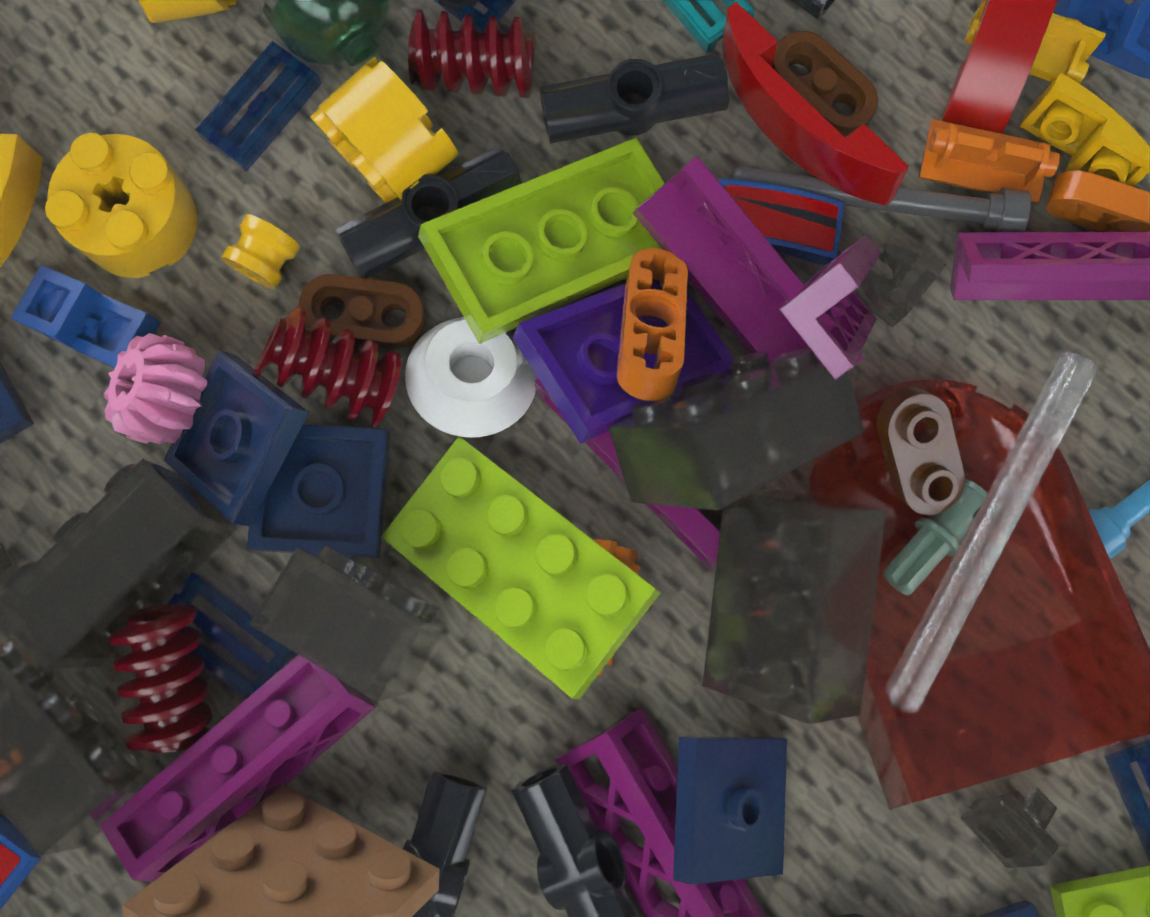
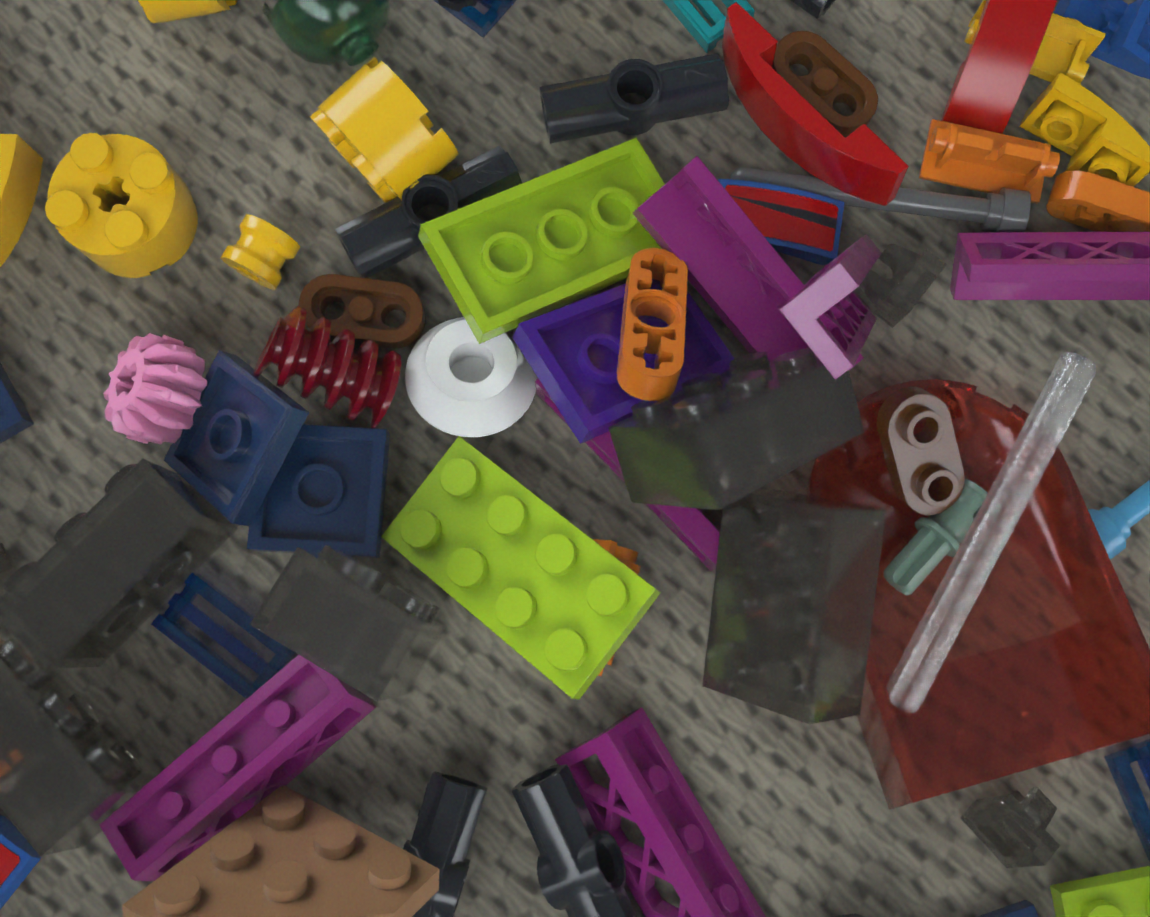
blue slope [10,265,161,369] -> none
dark red piece [109,604,212,753] -> none
clear blue tile [195,41,322,172] -> none
dark red piece [408,9,536,98] -> none
dark blue plate [673,737,787,885] -> none

